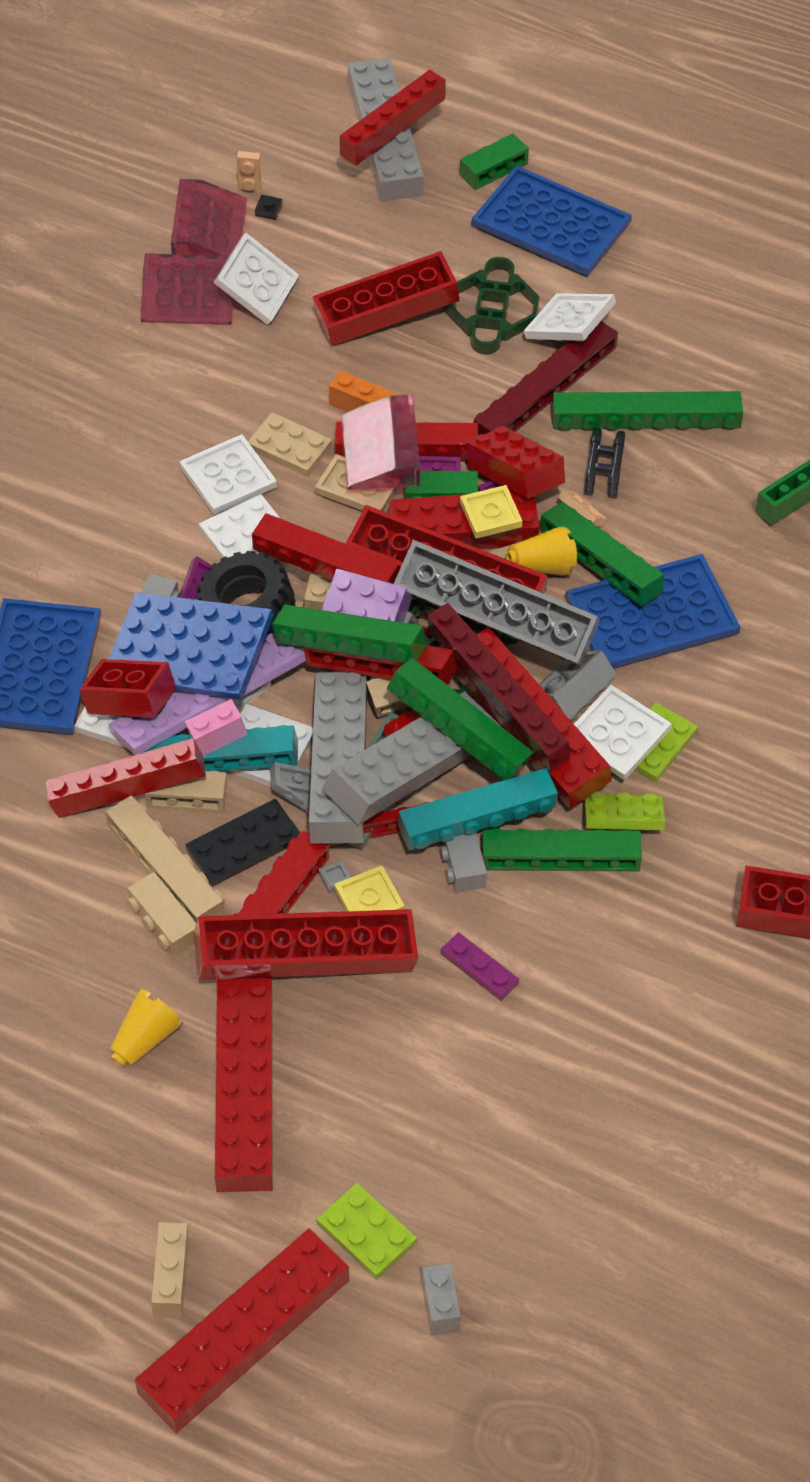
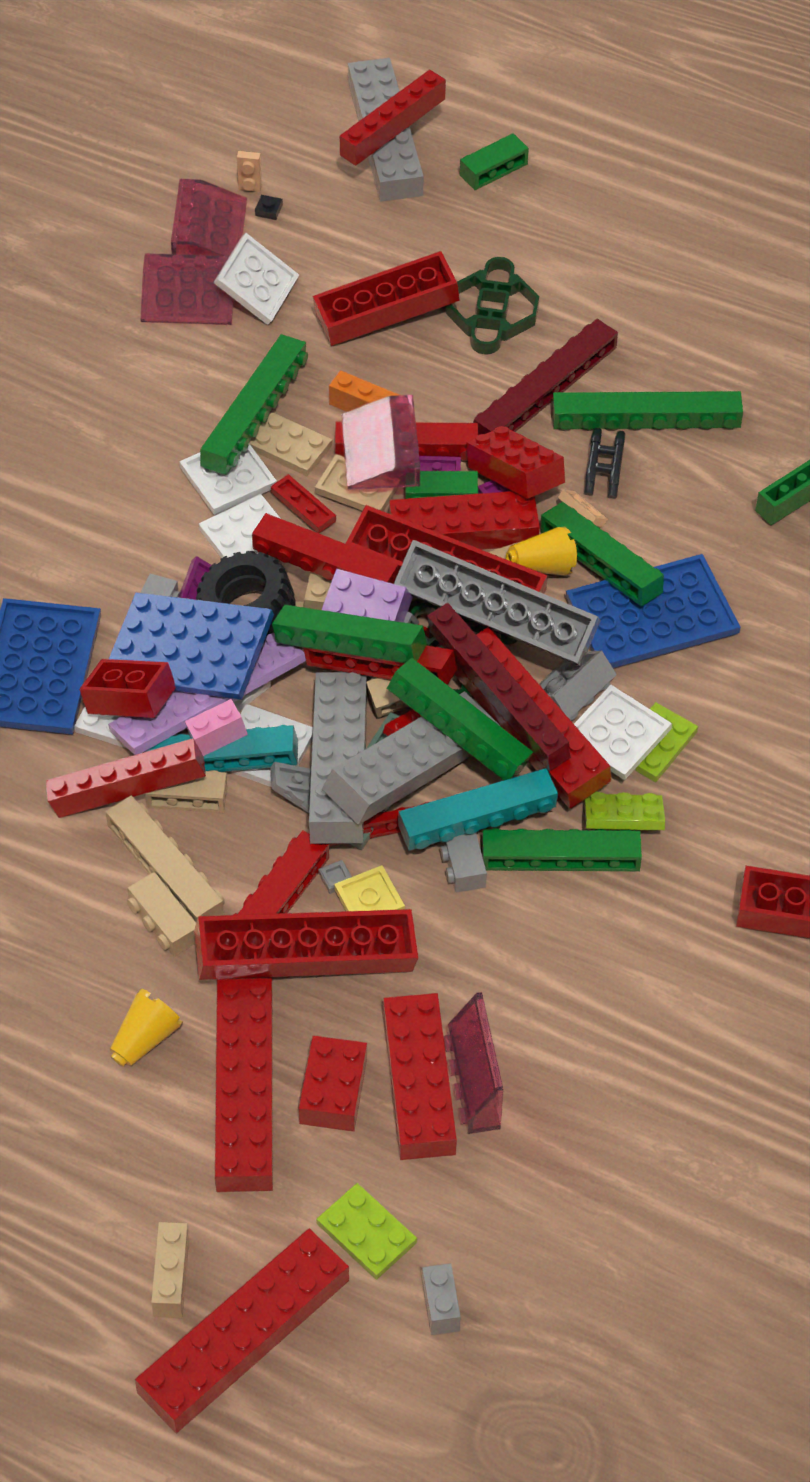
black plate [185,798,300,887] -> none
magenta plate [441,932,519,1001] -> none
light yellow plate [460,485,522,538] -> none
blue plate [471,165,632,276] -> none
white plate [524,293,616,342] -> none
none -> green brick [200,334,308,475]
none -> red plate [270,474,336,533]
none -> red brick [299,1036,367,1132]
none -> red brick [383,993,457,1160]
none -> clear pink slope [443,992,504,1134]

